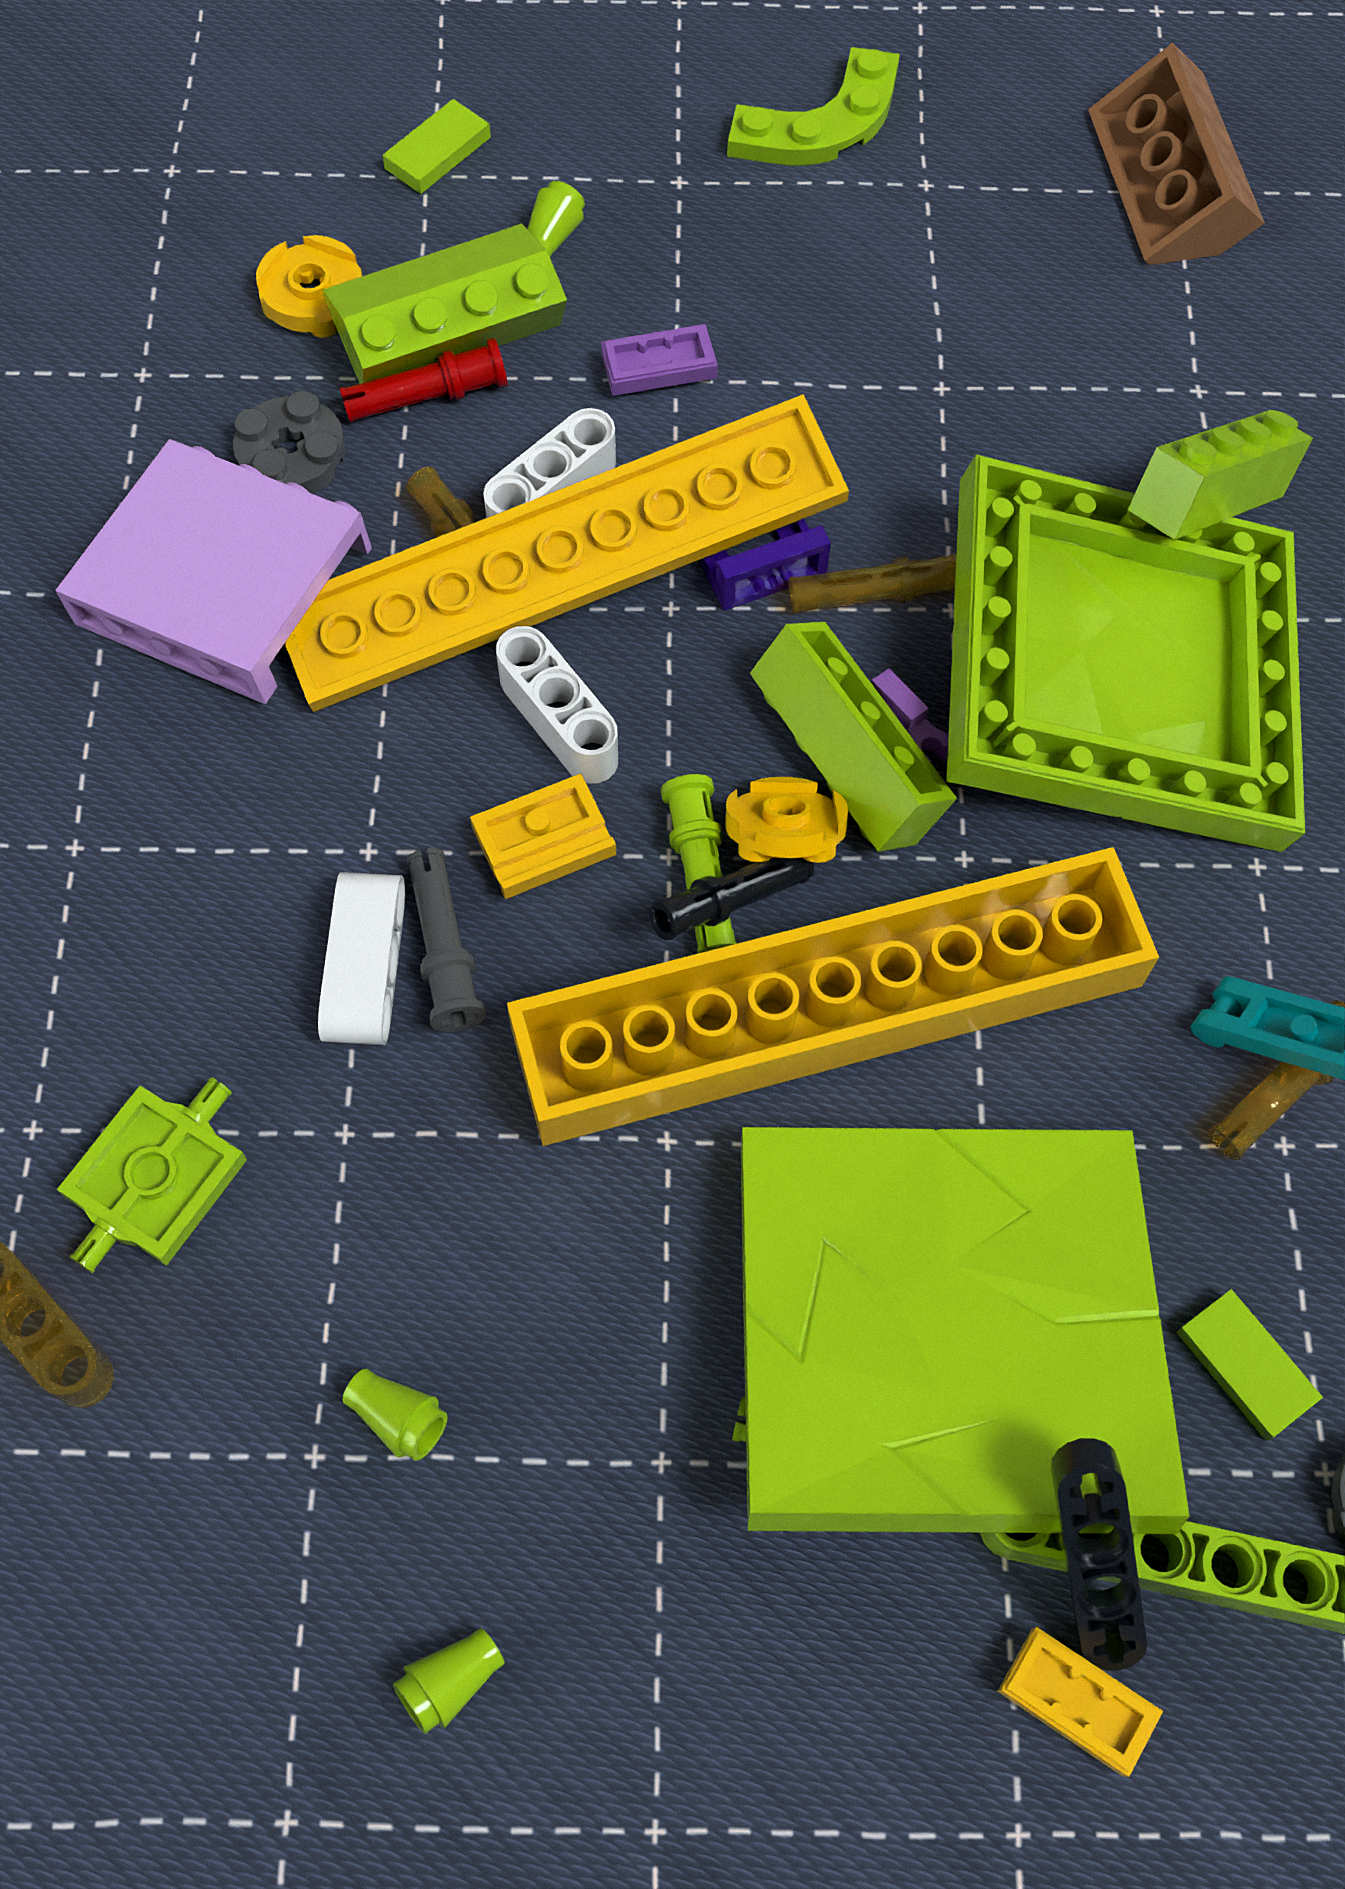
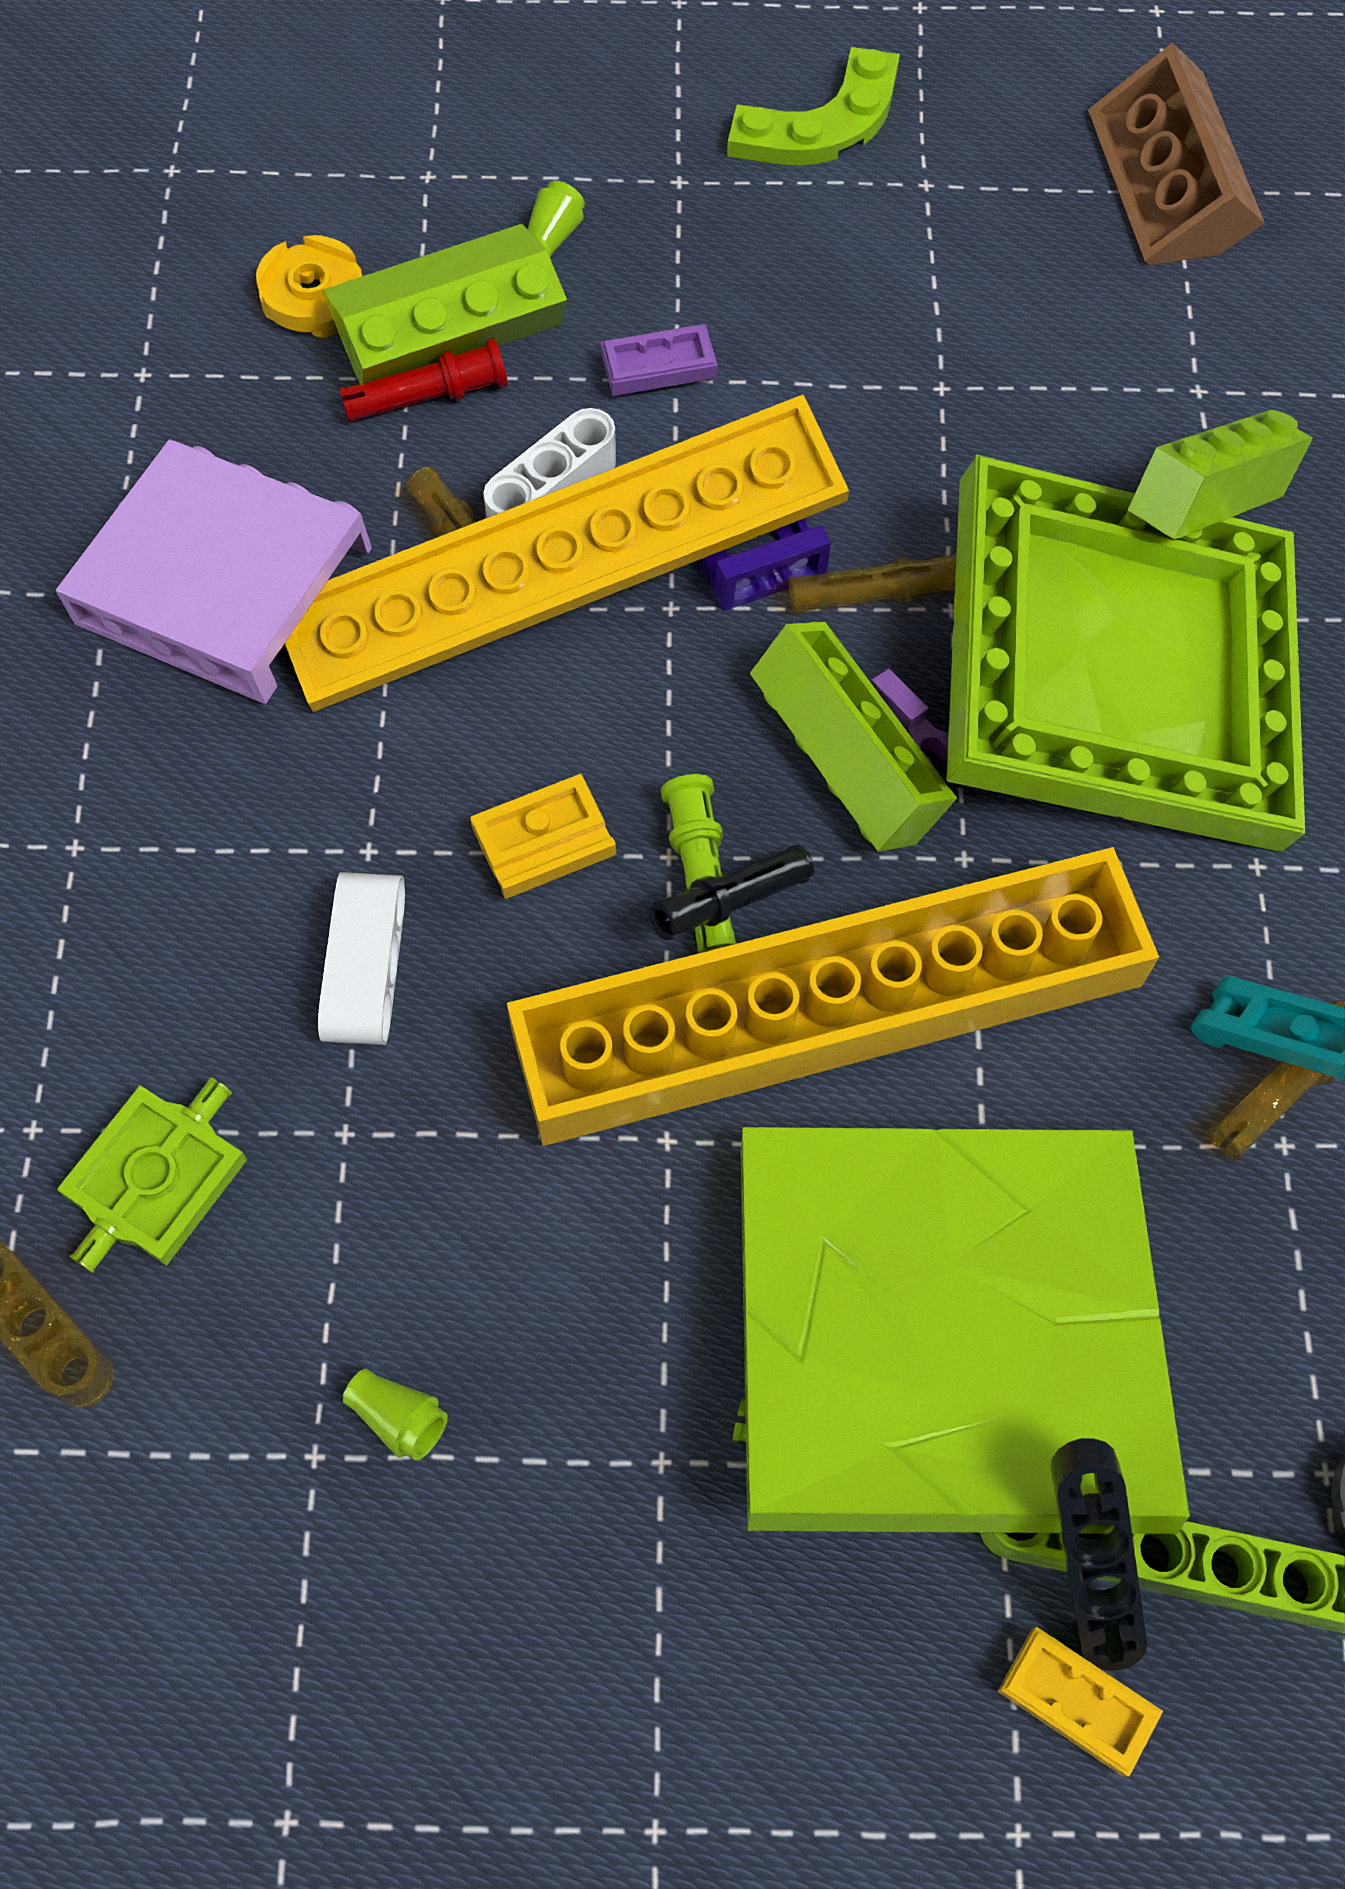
dark grey plate [233,391,346,494] -> none
lime tile [382,99,491,194] -> none
lime cone [393,1628,505,1734] -> none
dark grey pin [406,848,486,1032] -> none
white beam [496,626,618,784] -> none
yellow plate [725,777,848,863] -> none
lime tile [1176,1289,1323,1442] -> none

